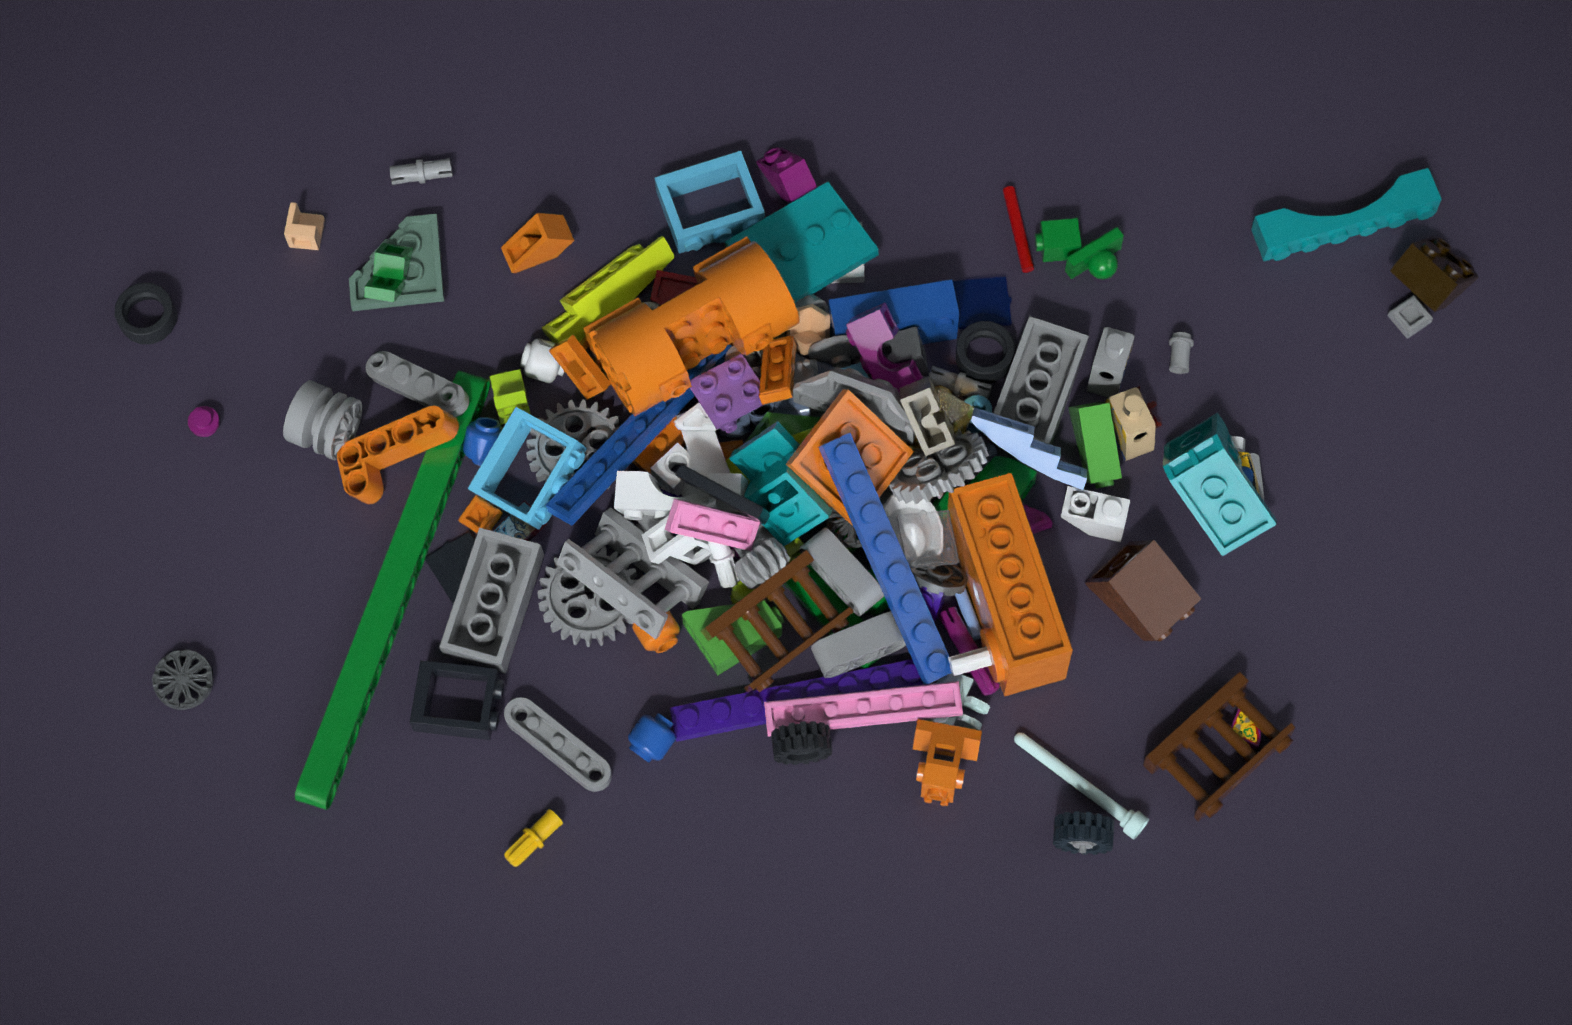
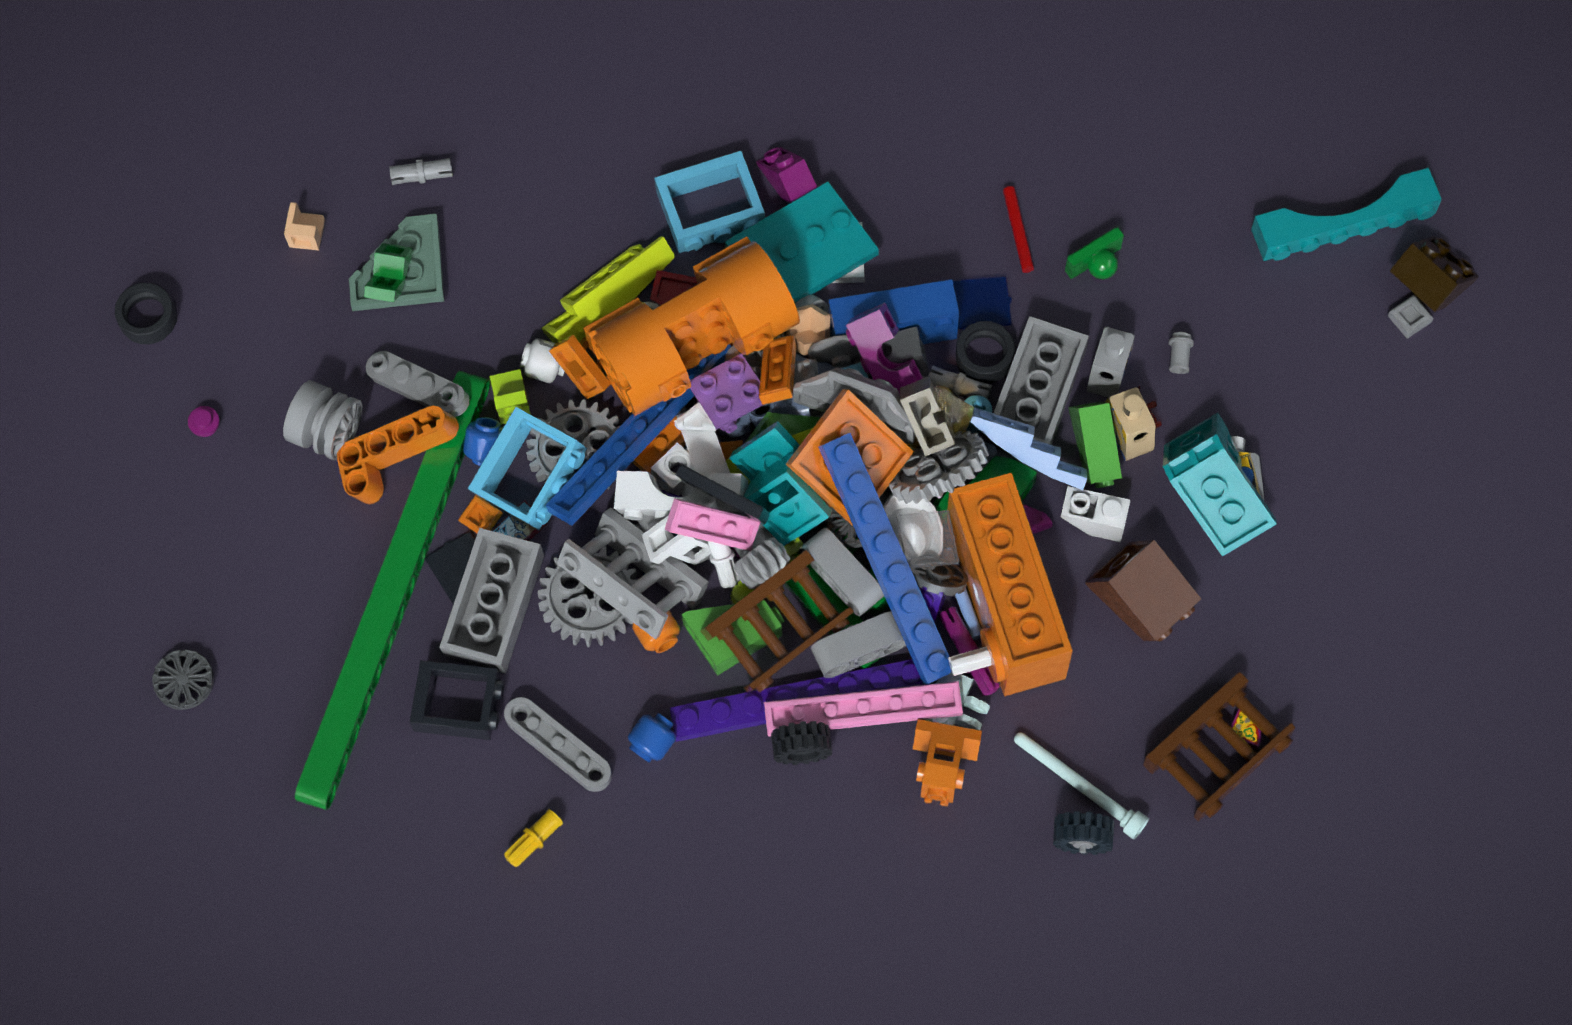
orange slope [501,213,575,273] -> none
green brick [1035,218,1081,262] -> none

